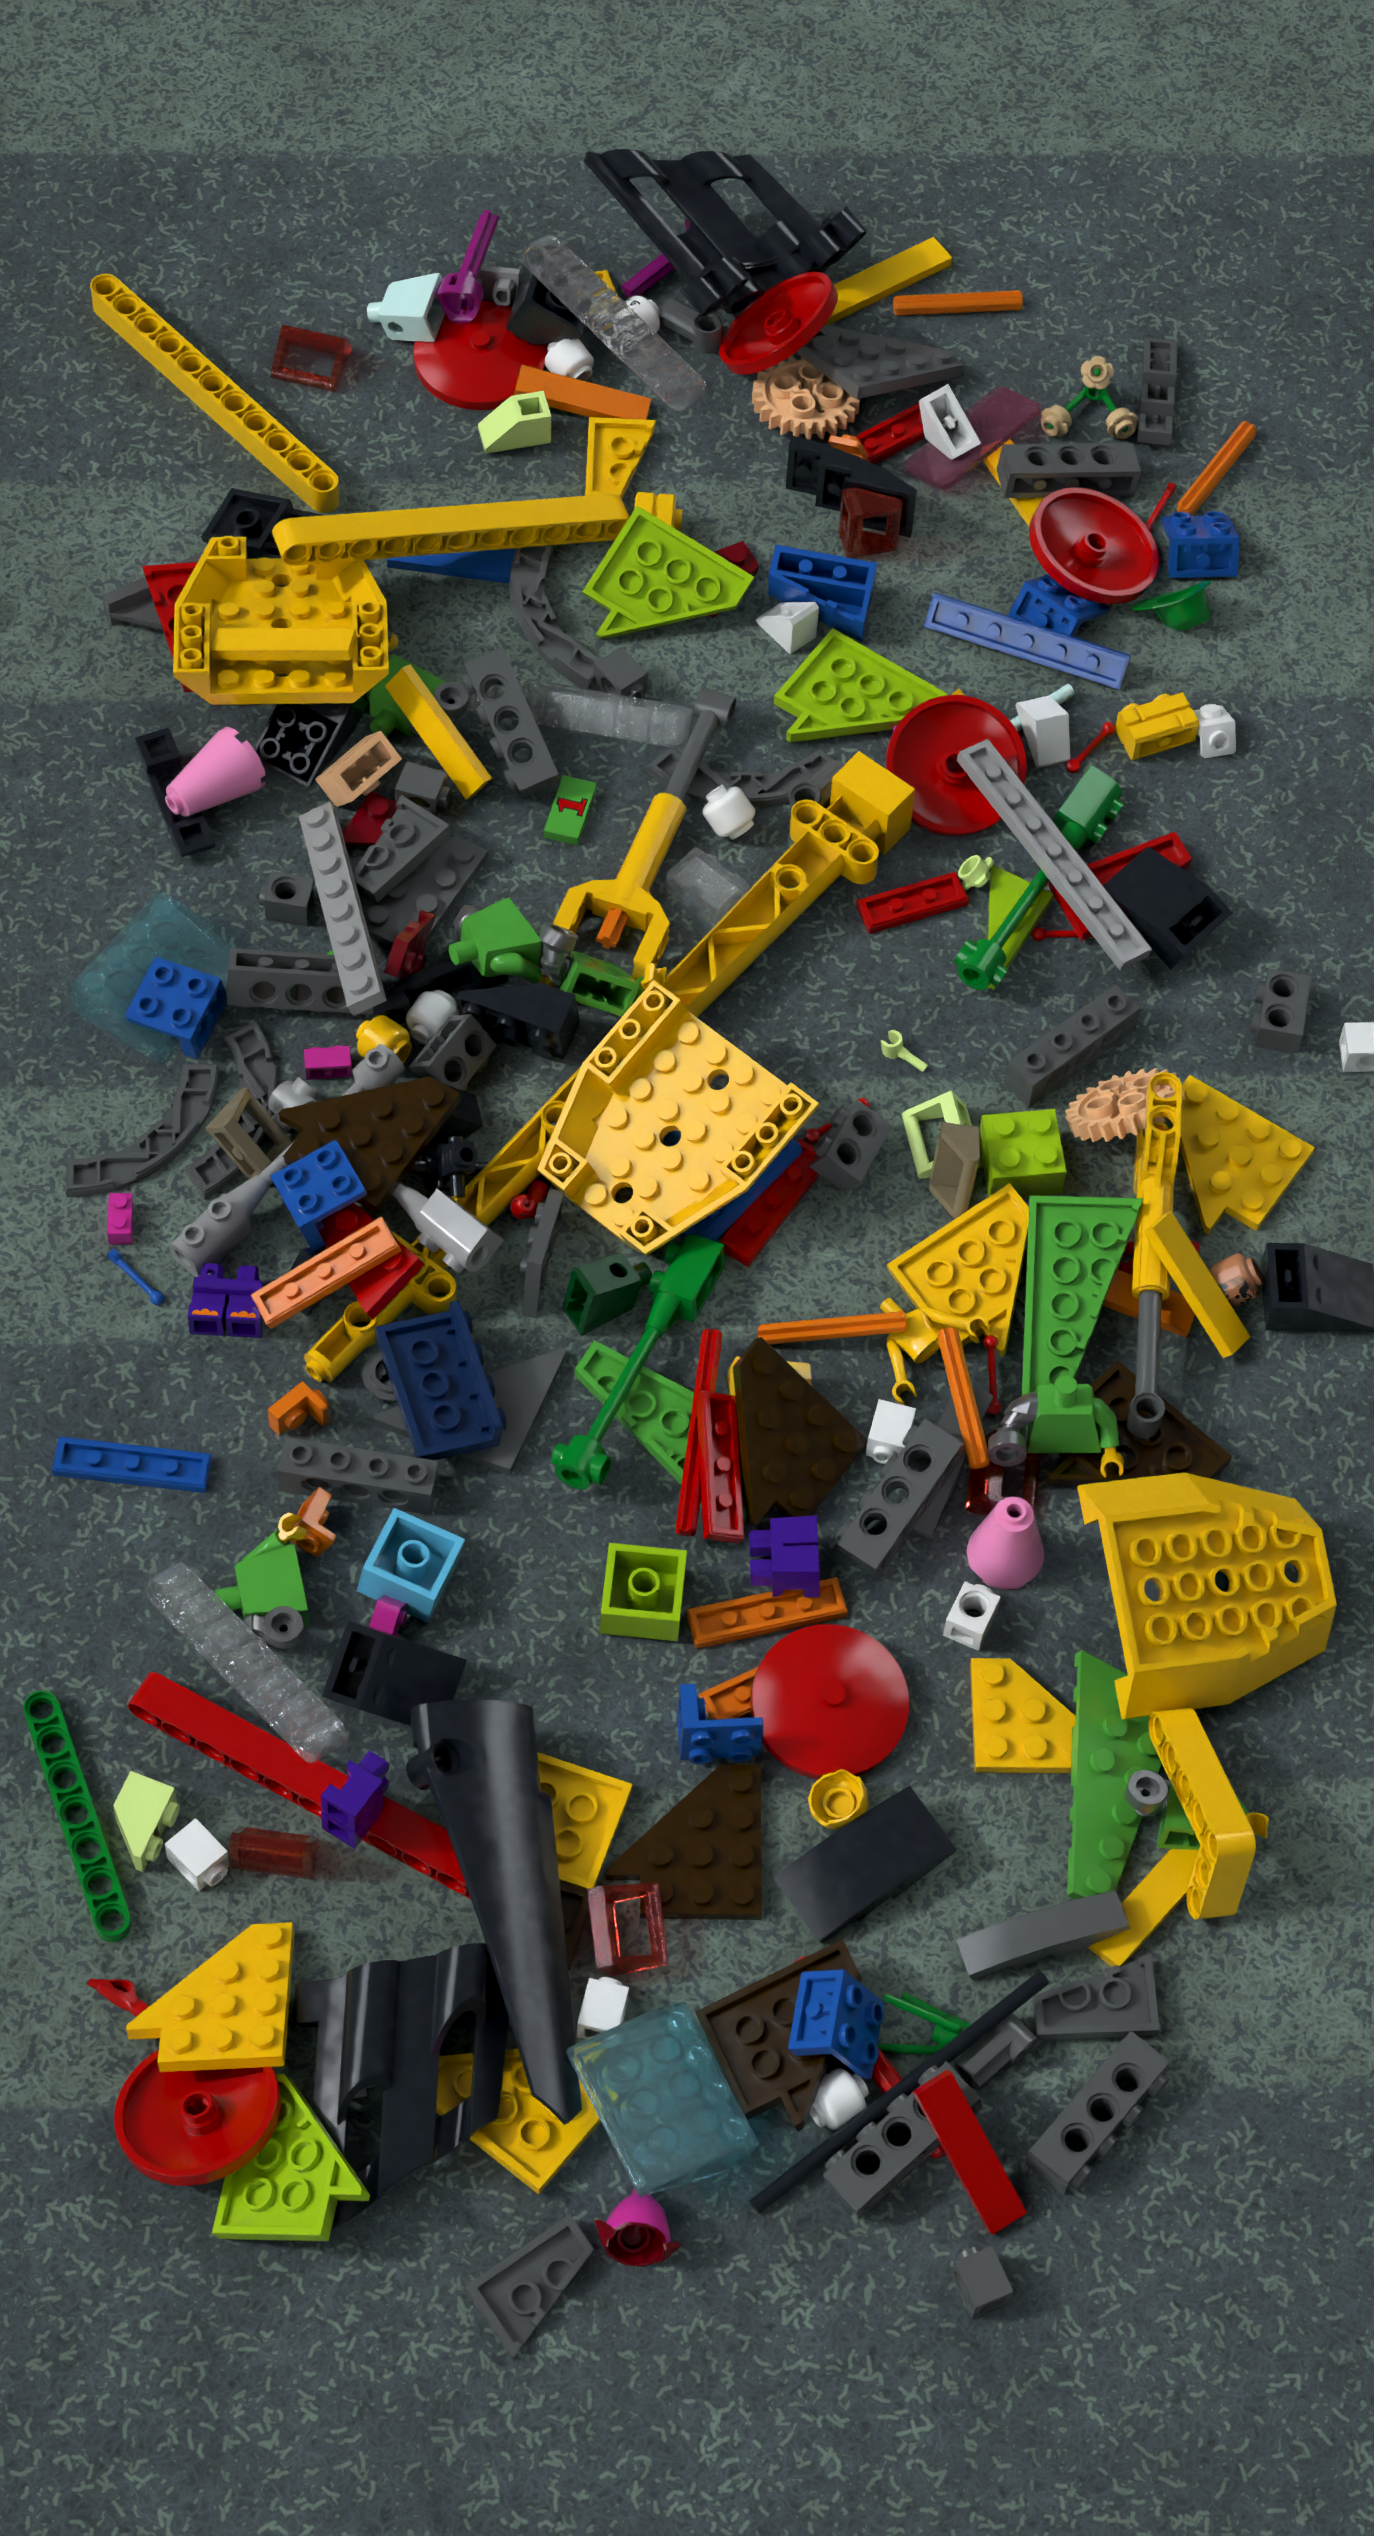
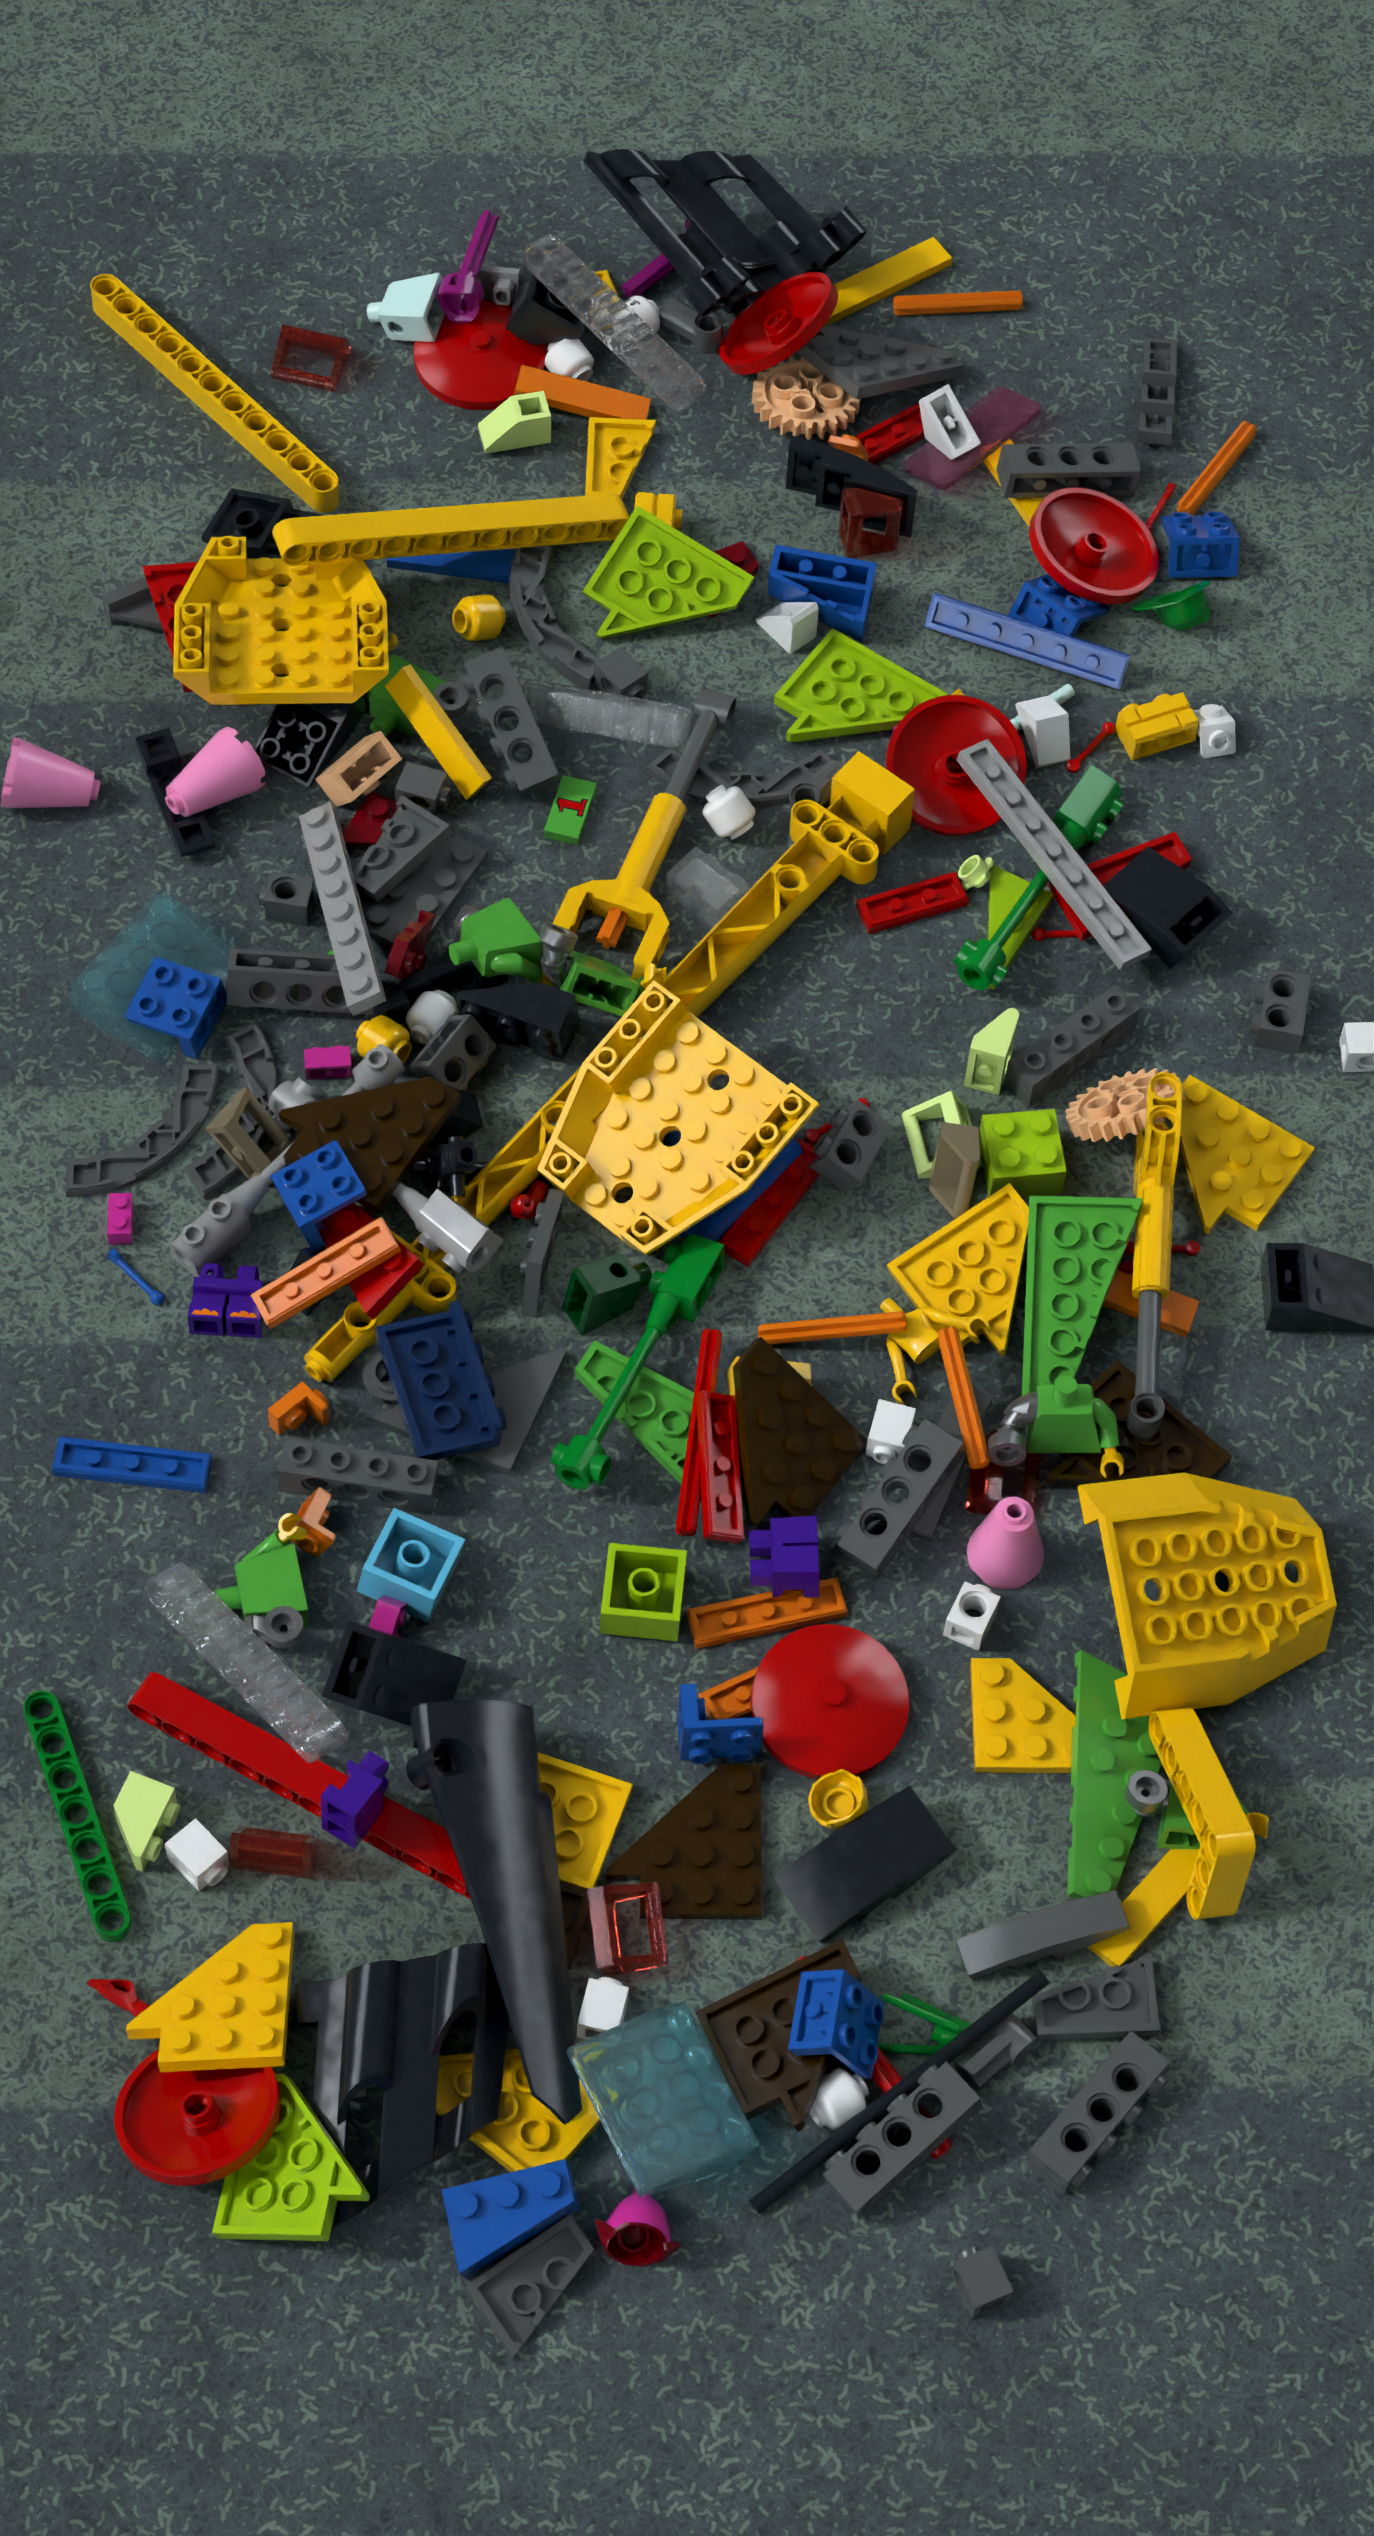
yellow tile [210,628,357,661] -> none
yellowish green hand [881,1030,928,1072] -> none
red tile [912,2069,1027,2235] -> none
red hinge [983,1335,1001,1414] -> none
tan plant [1041,356,1138,439] -> none
yellow tile [1144,1211,1251,1358] -> none
nougat head [1209,1253,1264,1308] -> none
none -> bright pink cone [0,737,100,808]
none -> blue wedge [442,2159,580,2279]
none -> yellow head [452,594,506,641]
none -> yellowish green tile [964,1008,1019,1095]

